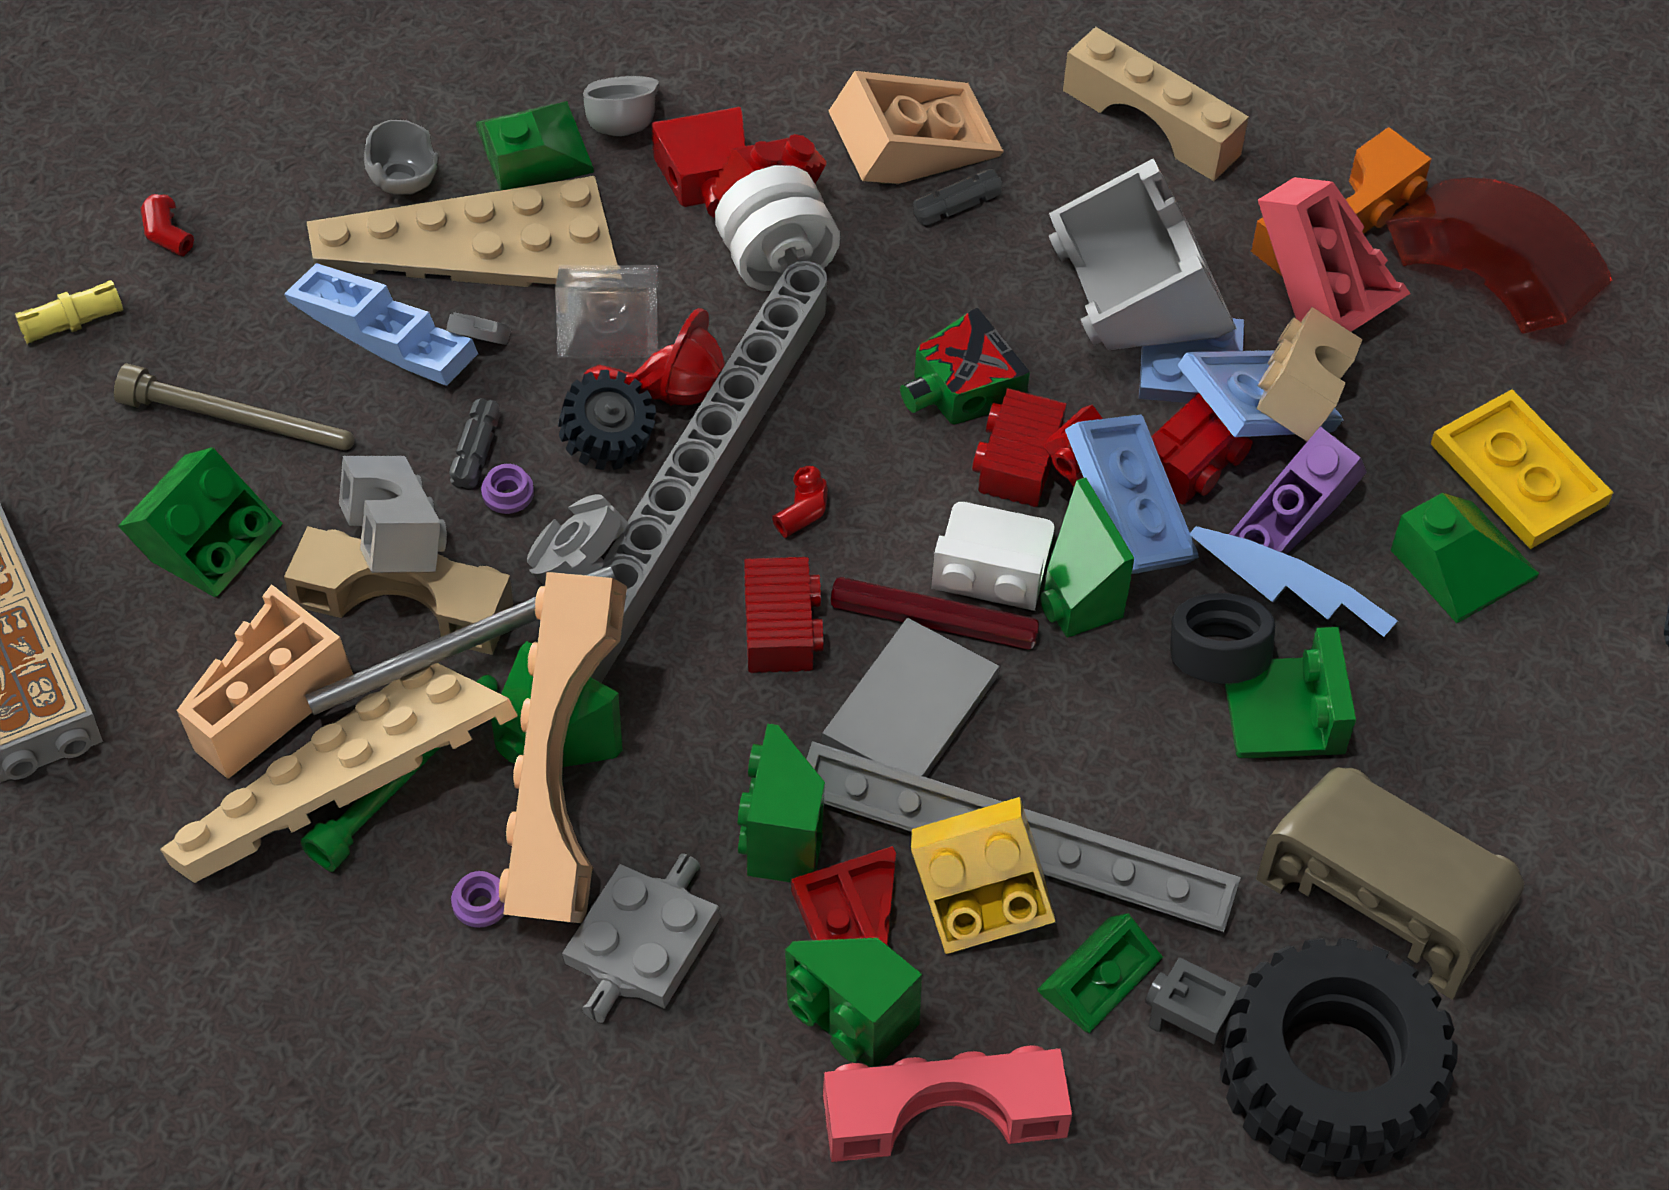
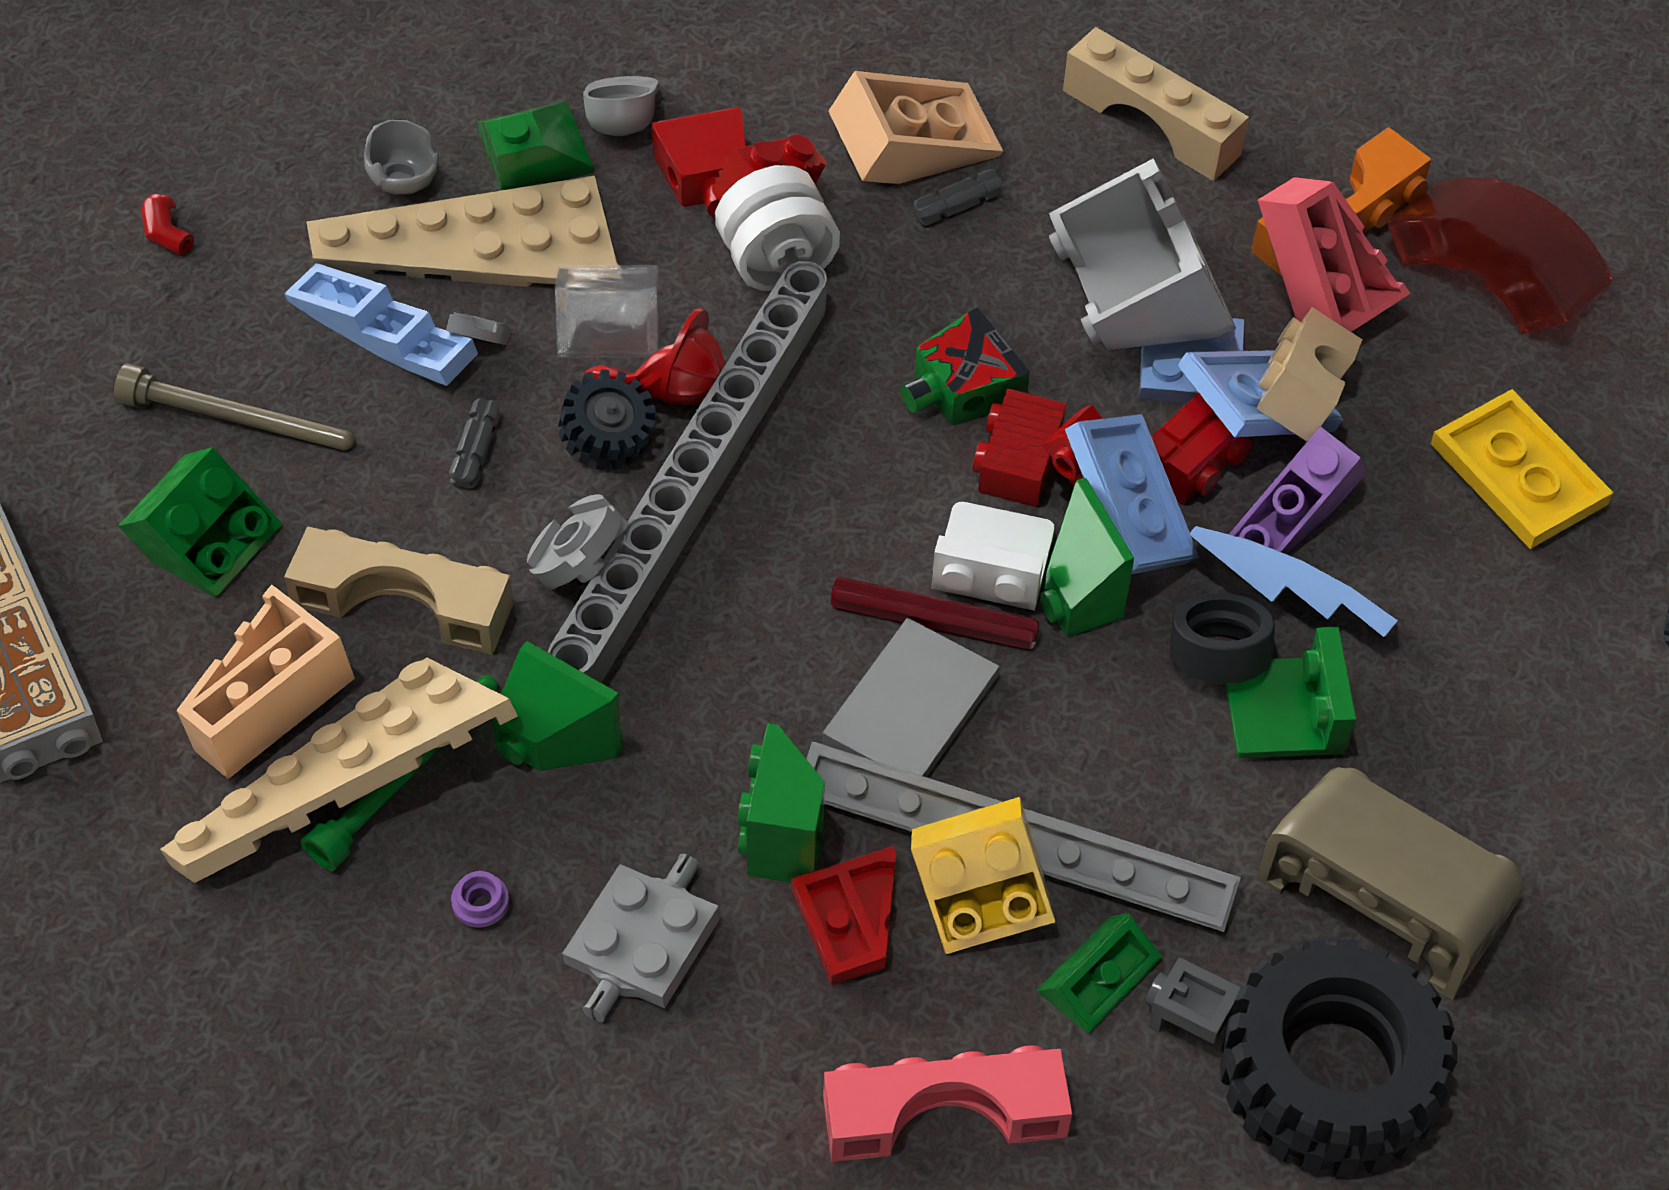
light yellow pin [15,280,123,344] -> none
flat silver bar [305,566,616,715] -> none
light grey arch [339,456,447,573] -> none
medium lavender plate [481,464,534,514] -> none
light nougat arch [499,572,627,923] -> none
red brick [744,557,823,673] -> none
red arm [772,466,828,538] -> none
green slope [785,938,922,1068] -> none
green slope [1391,493,1539,624] -> none

